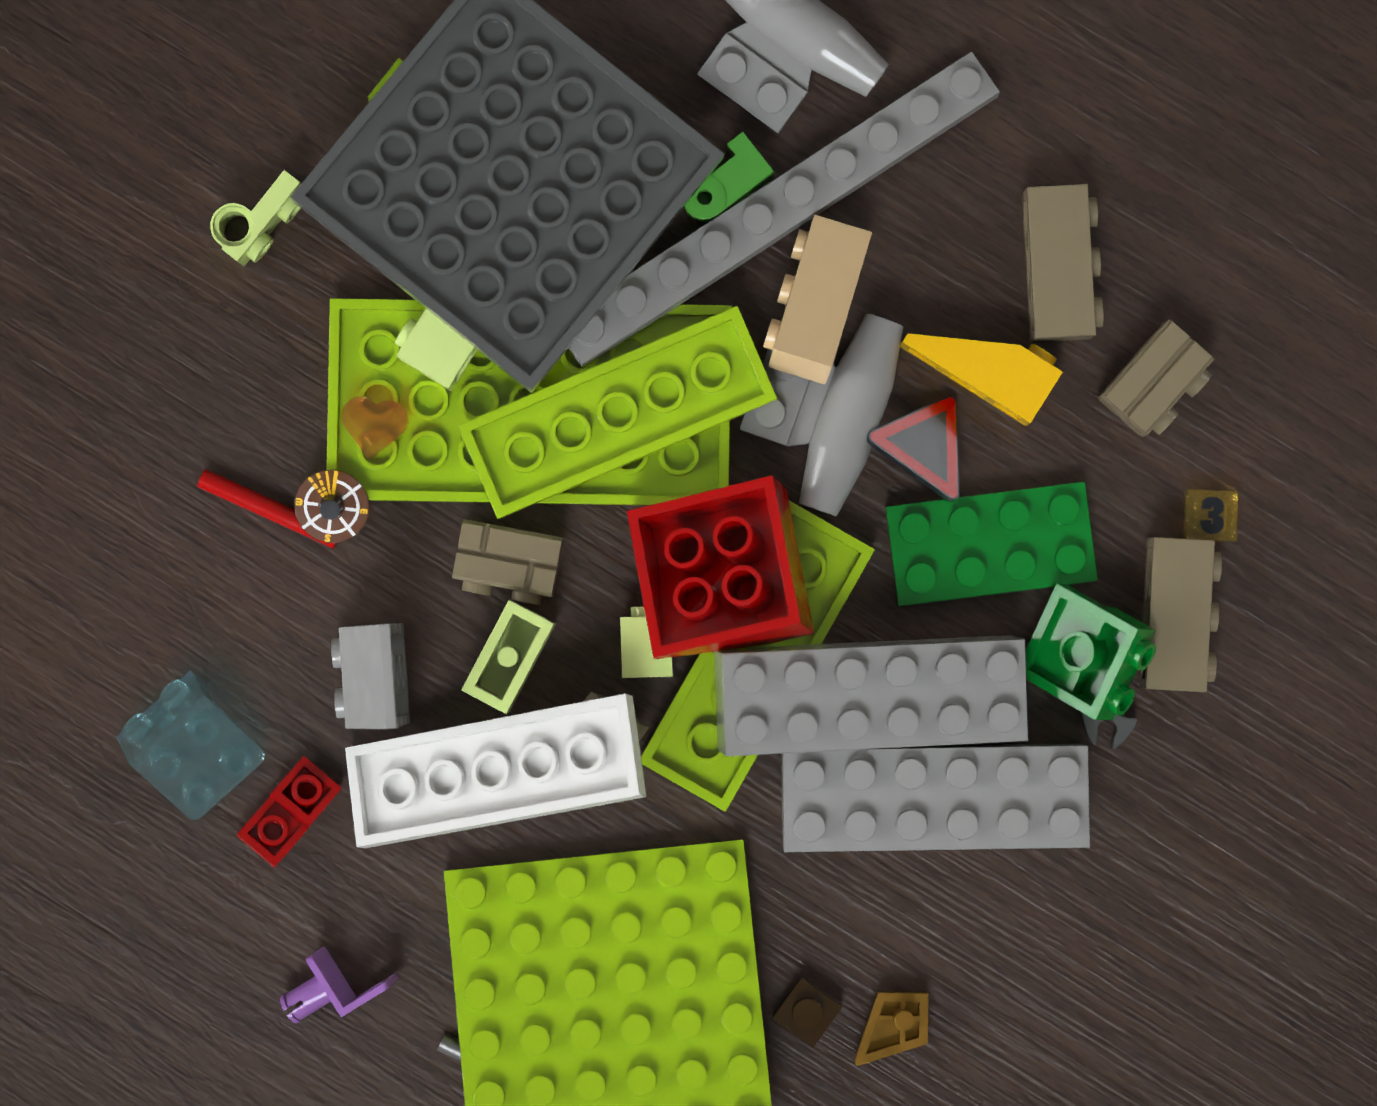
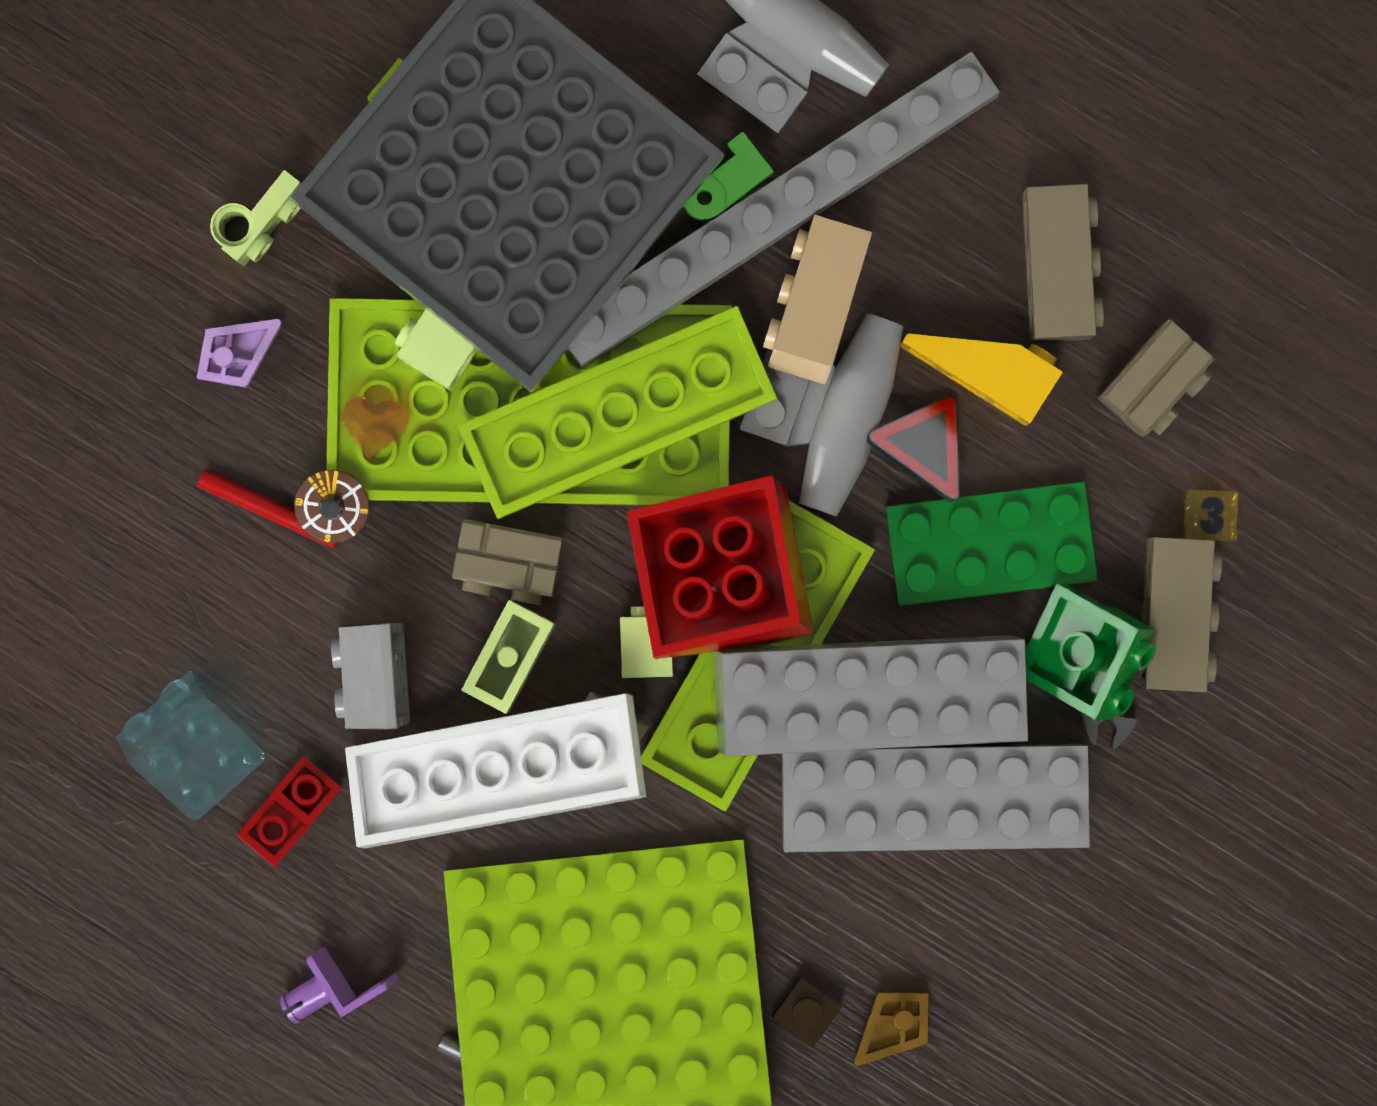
none -> lavender piece [197,319,282,388]

